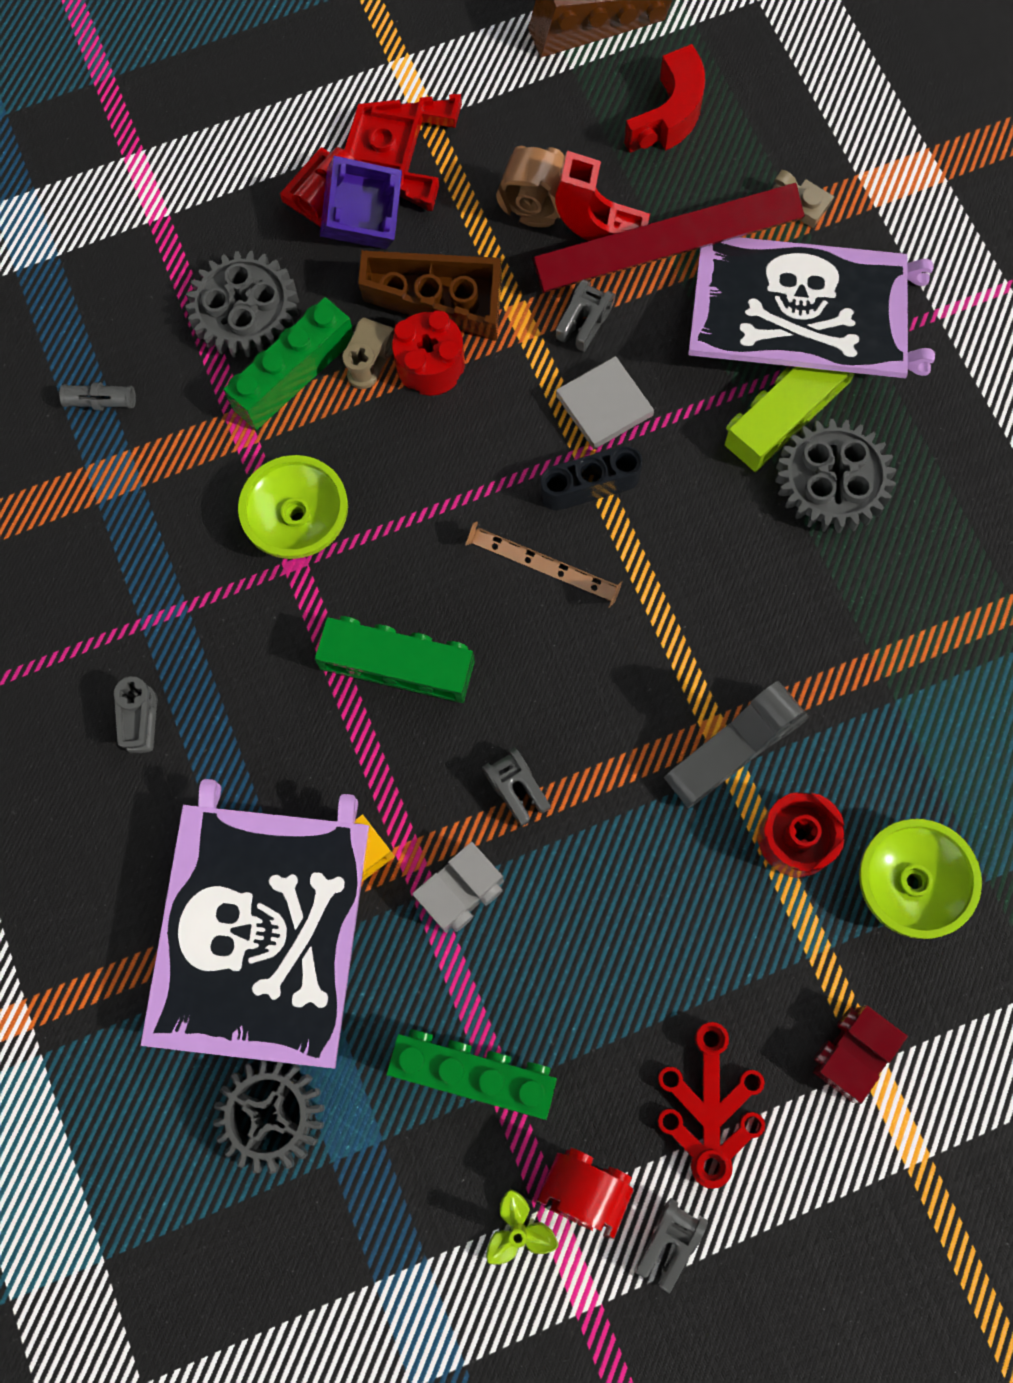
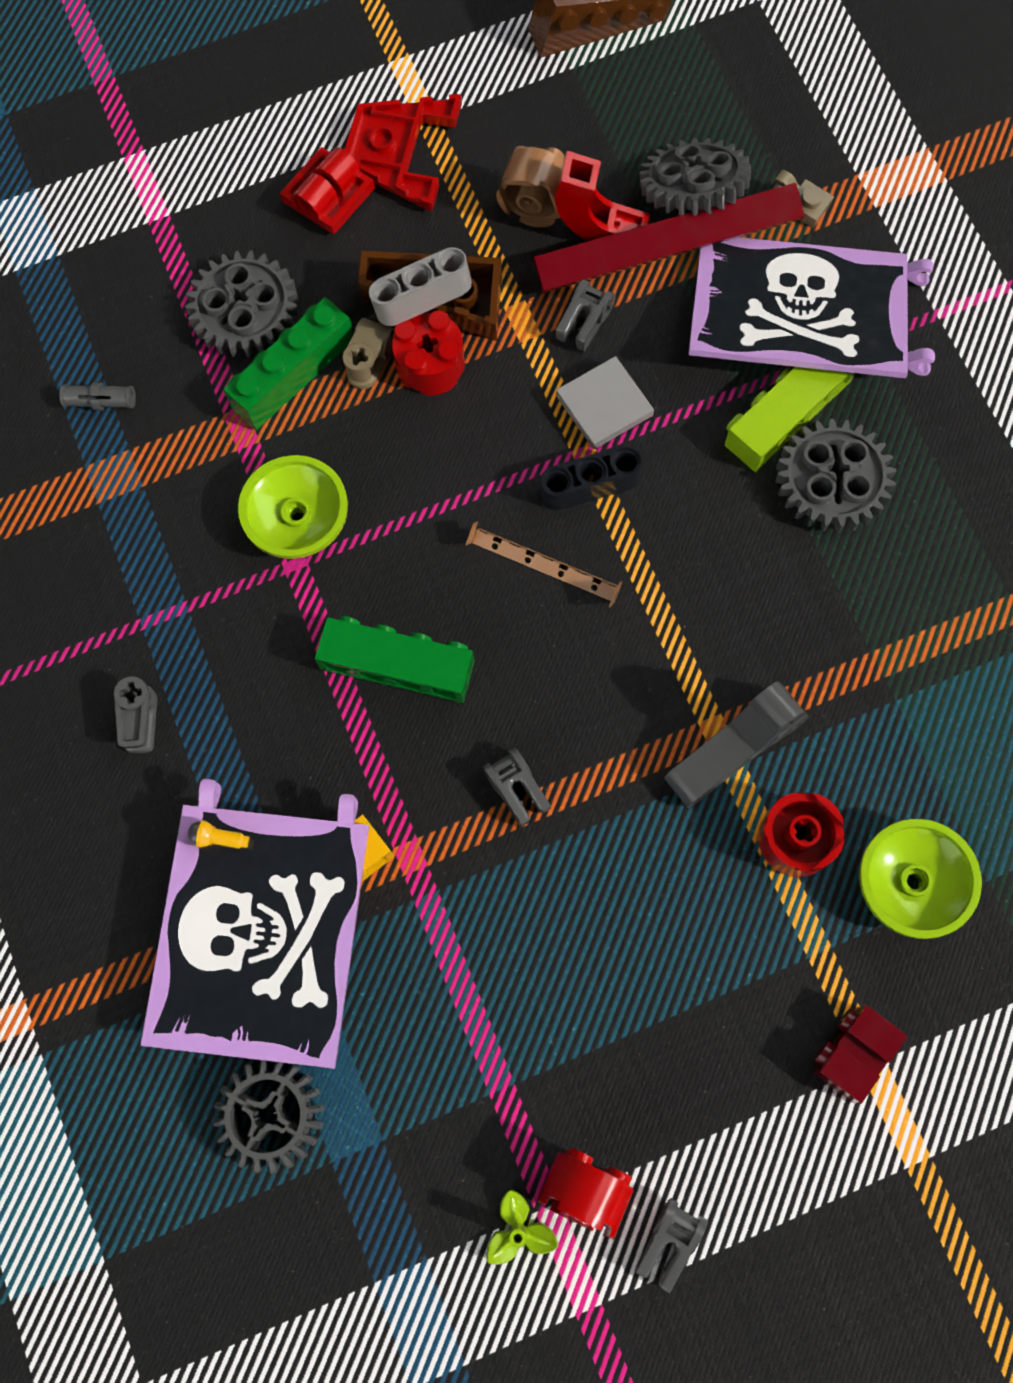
dark purple container [320,156,402,249] -> none
green brick [387,1029,557,1120] -> none
light grey brick [412,841,504,933] -> none
red arch [624,44,705,153] -> none
red plant [657,1022,765,1189] -> none
none -> yellow piece [188,820,250,849]
none -> light grey beam [369,247,472,326]
none -> dark grey gear [639,138,751,216]

